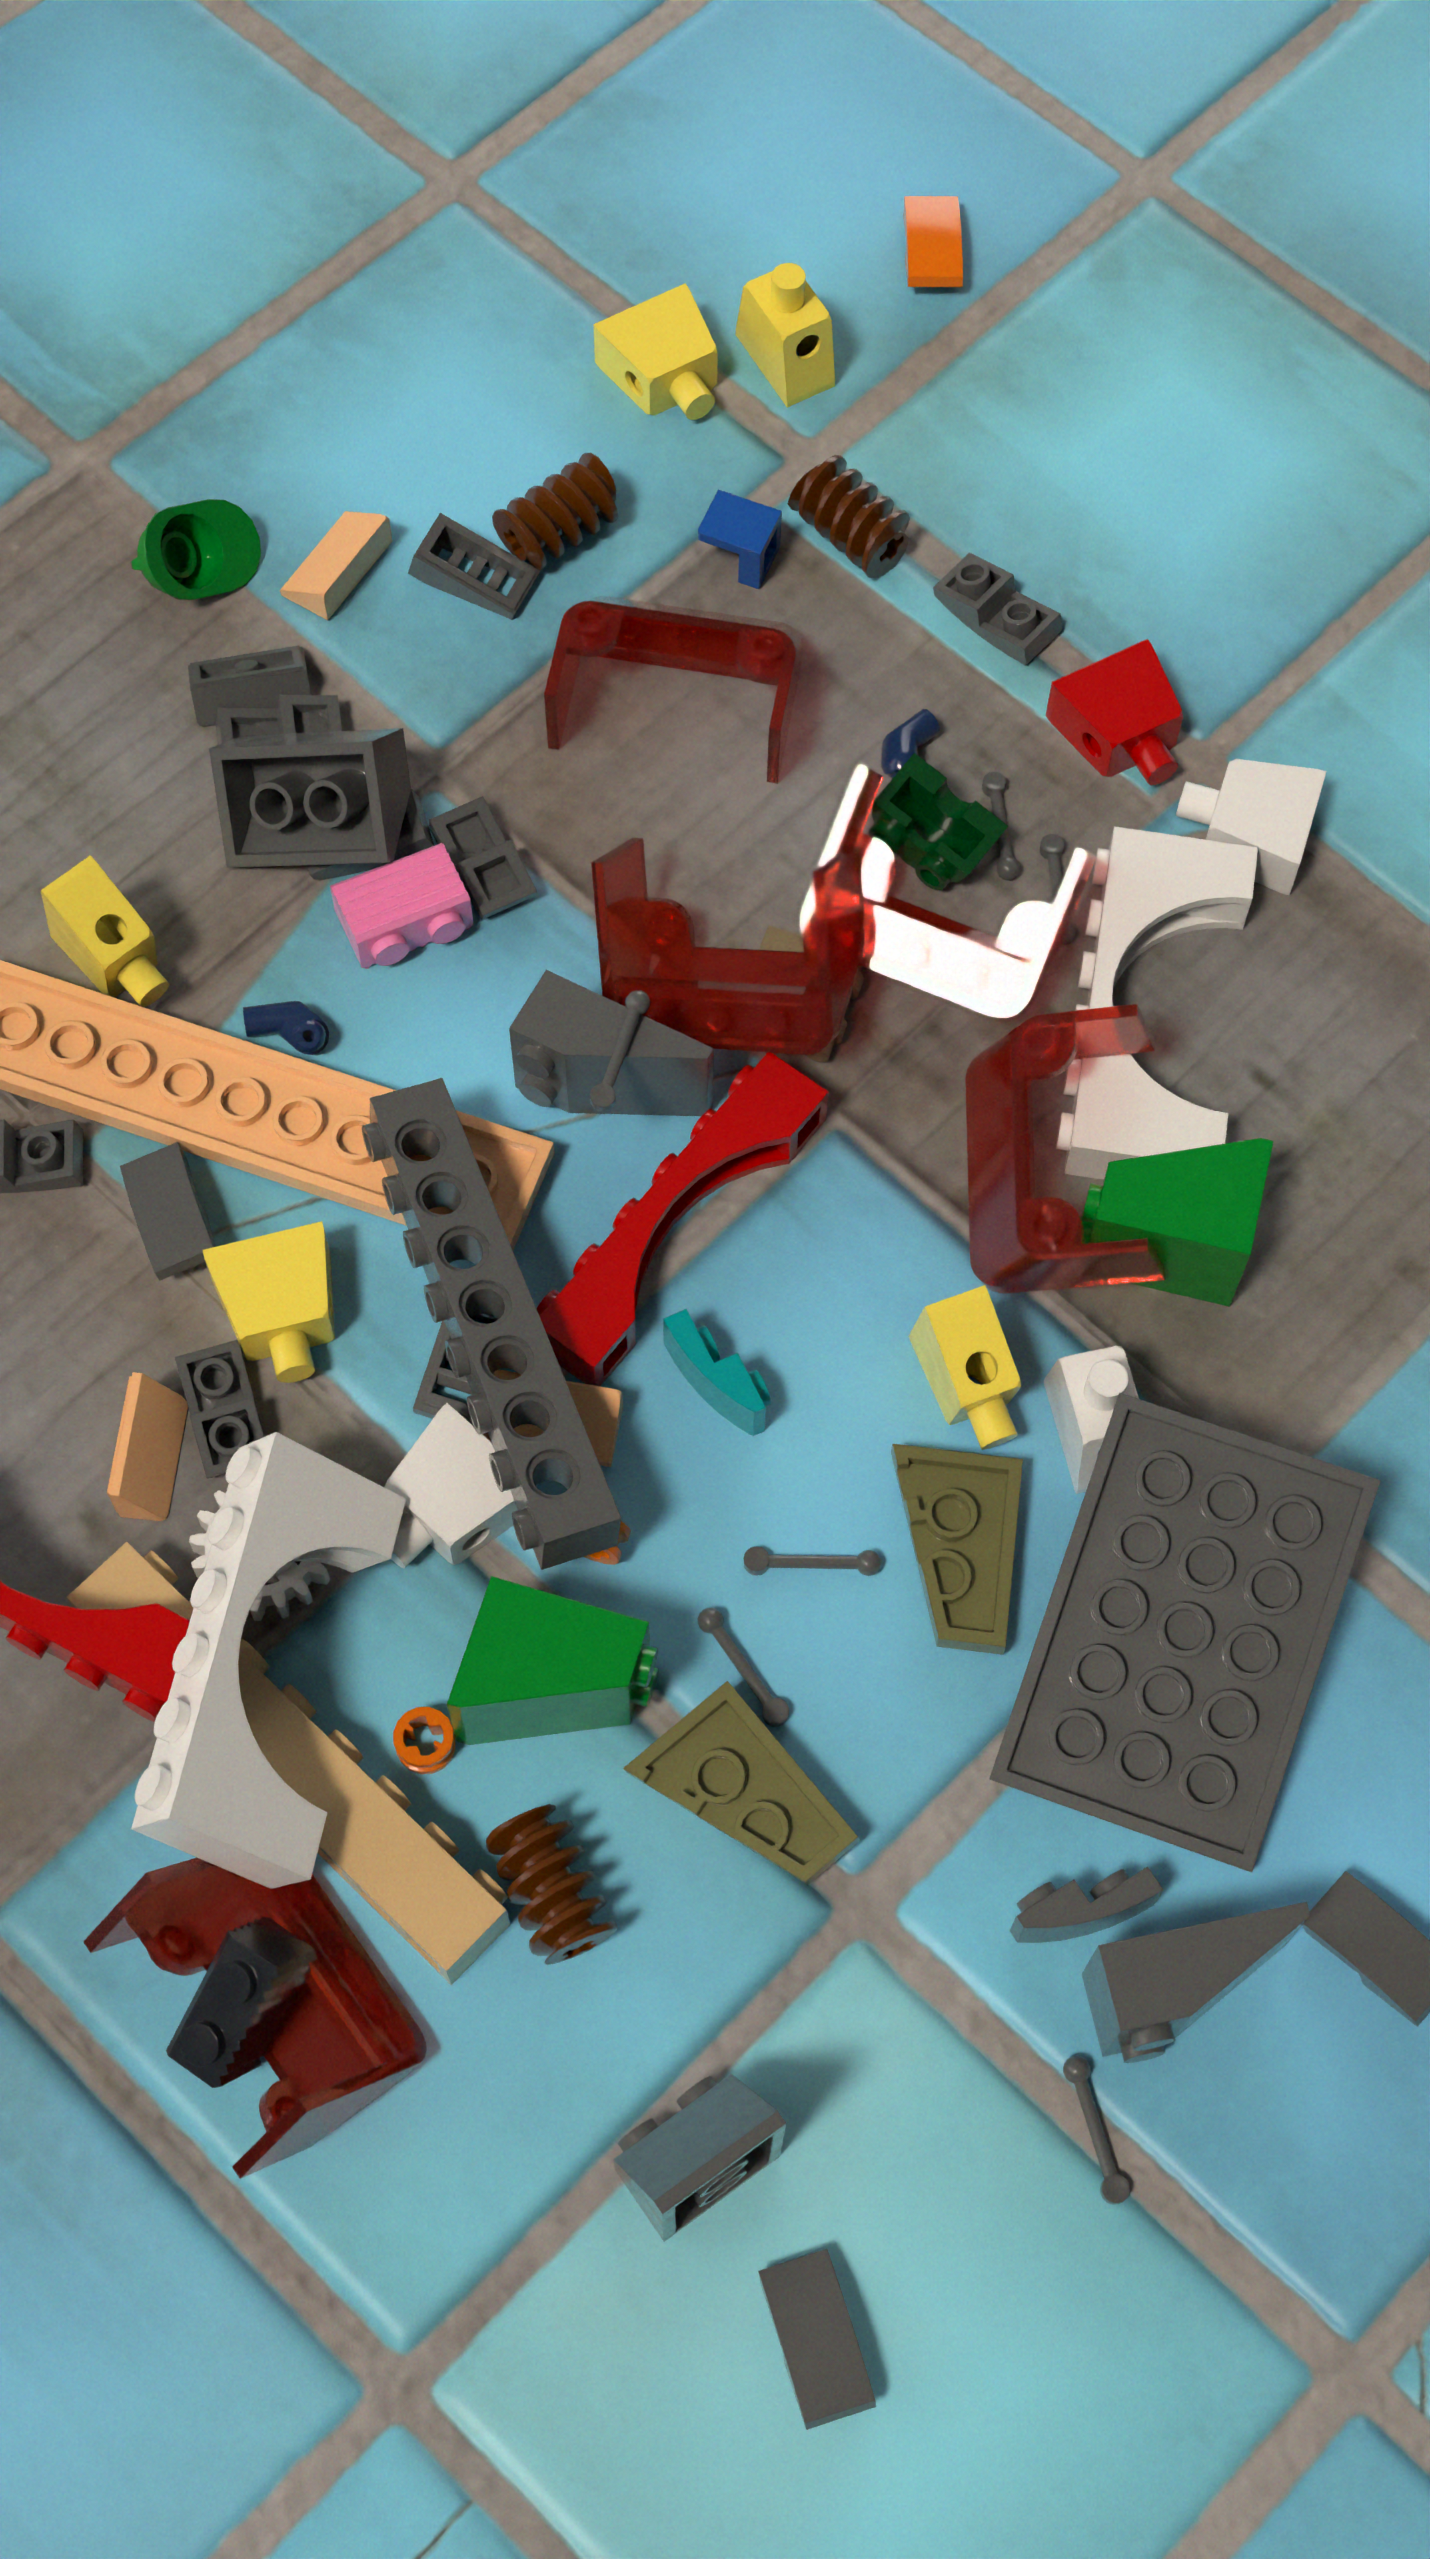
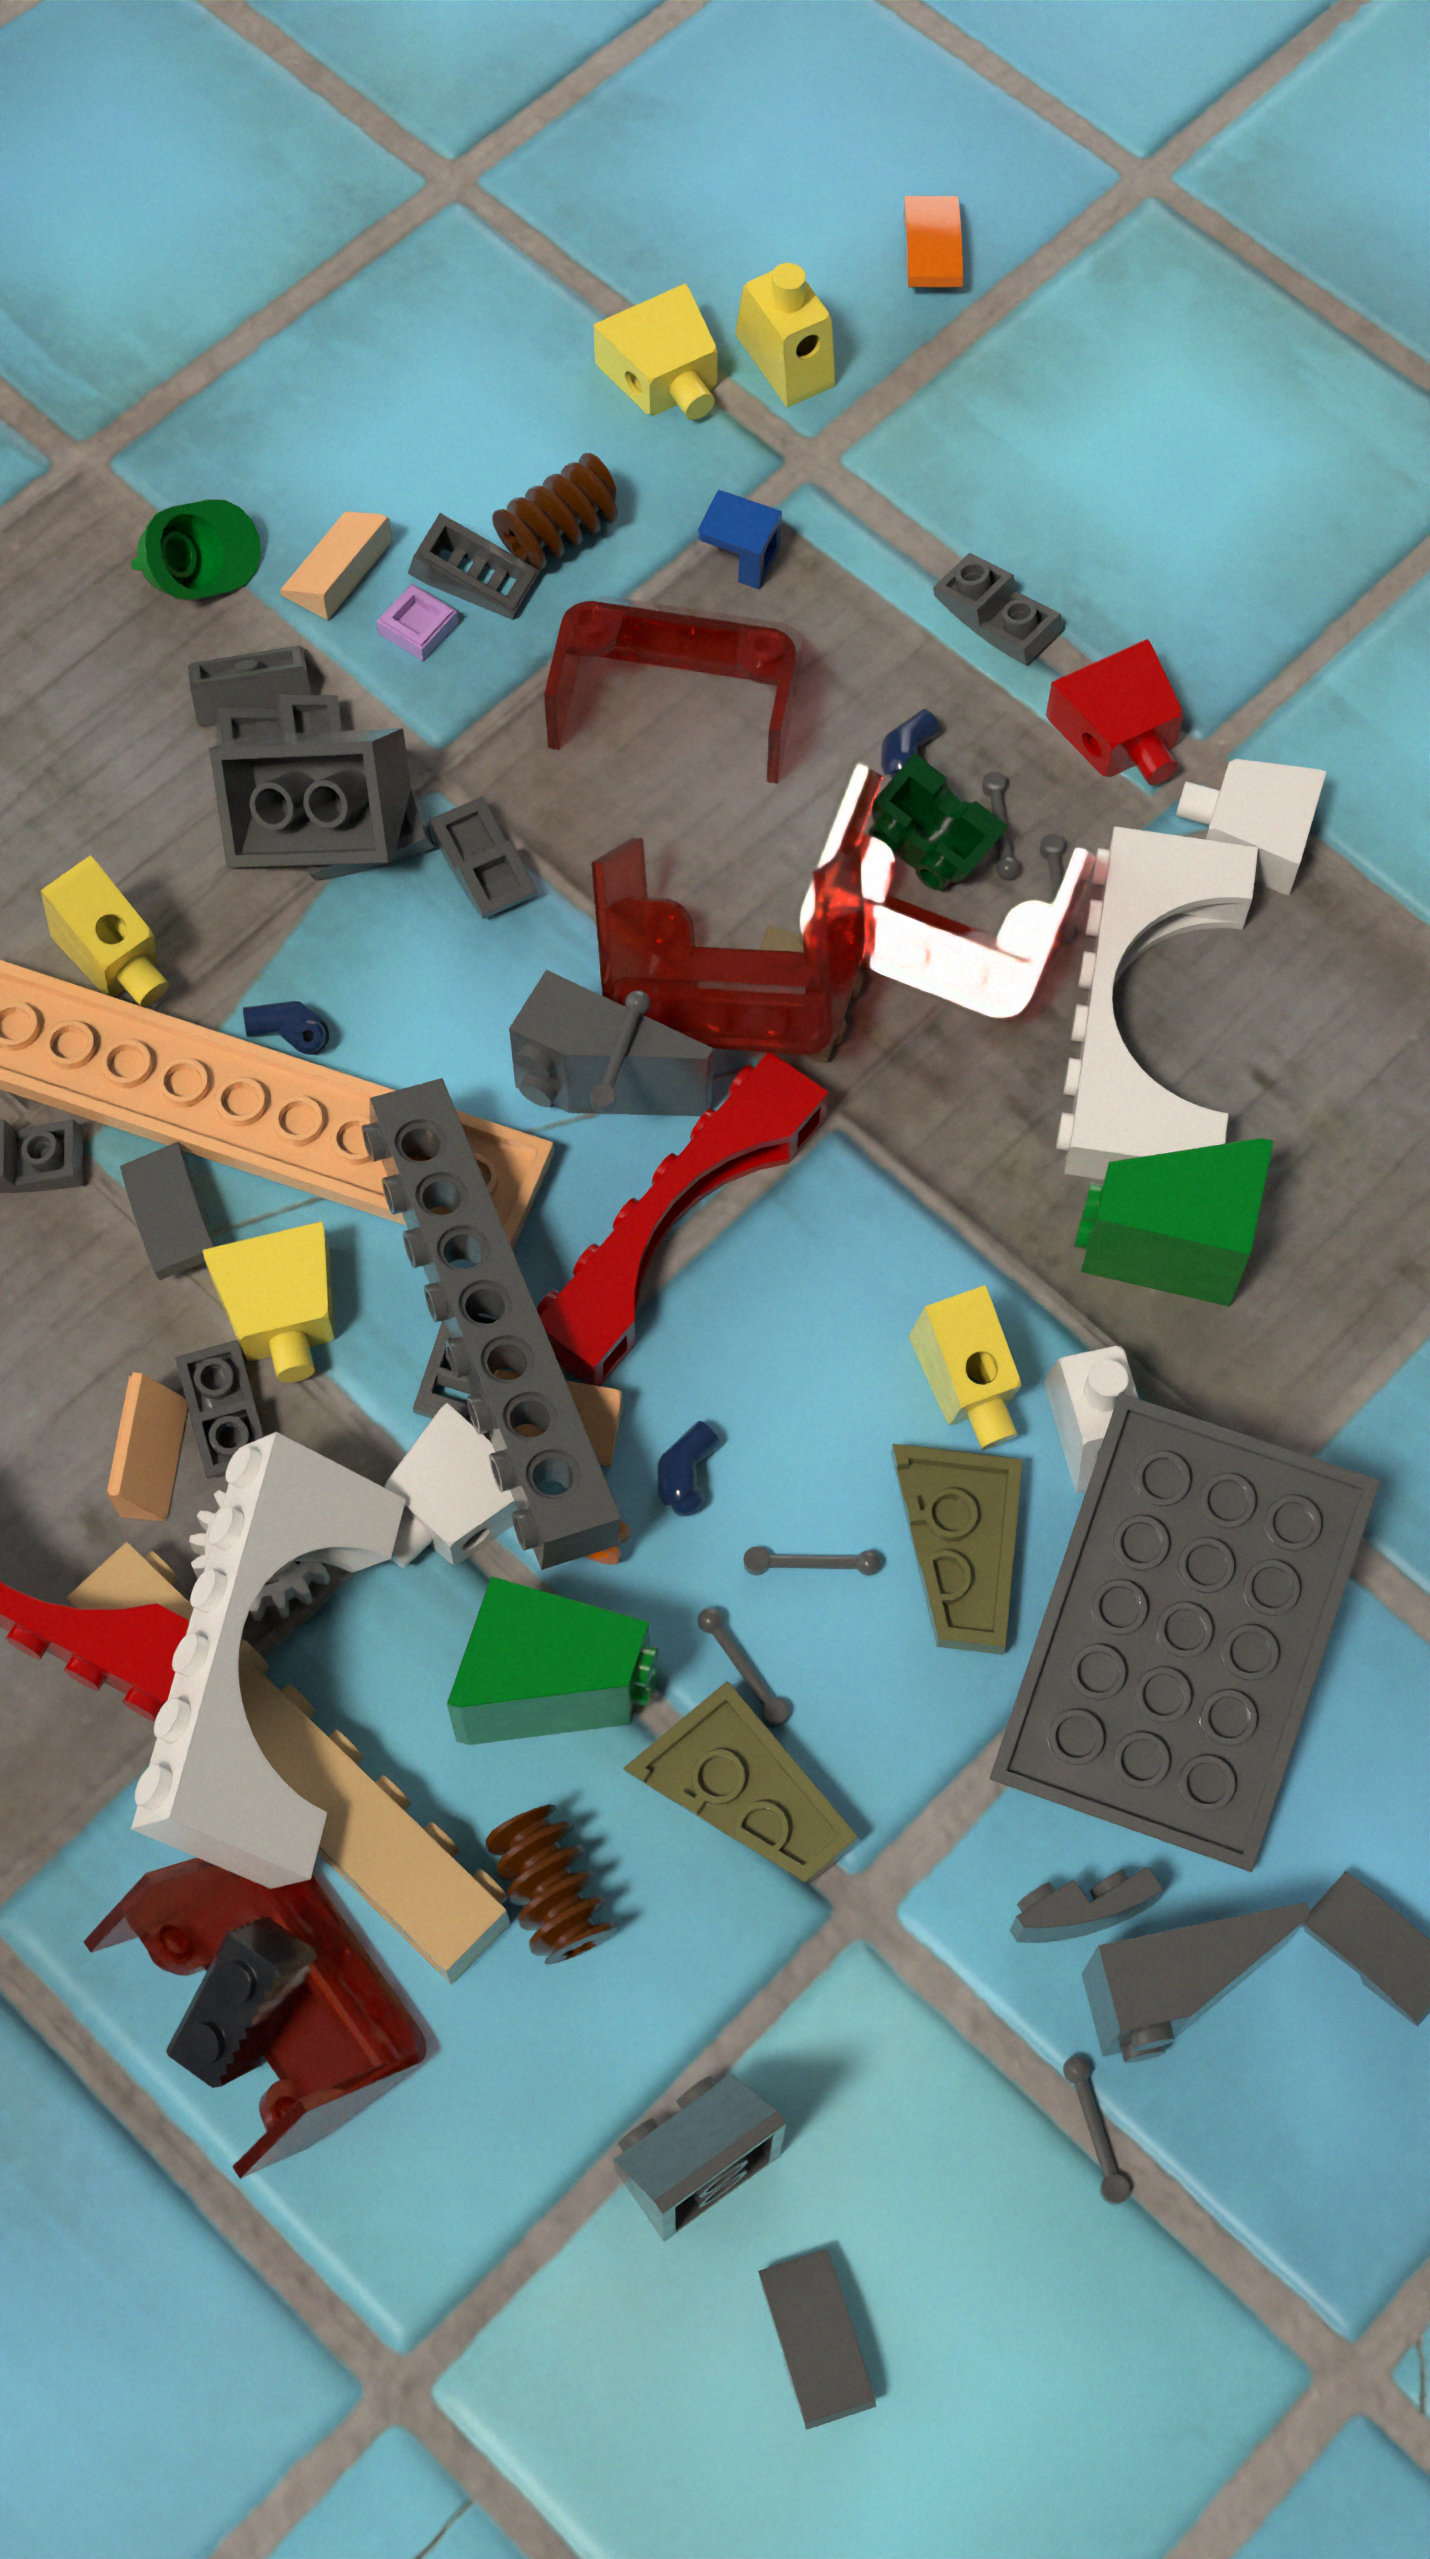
bright pink brick [330,843,474,969] -> none
orange bush [393,1707,456,1774] -> none
teal slope [663,1309,771,1436] -> none
reddish brown piece [787,455,910,578] -> none
clear red windscreen [965,1004,1165,1294] -> none
none -> lavender tile [376,583,459,662]
none -> dark blue arm [657,1421,720,1517]

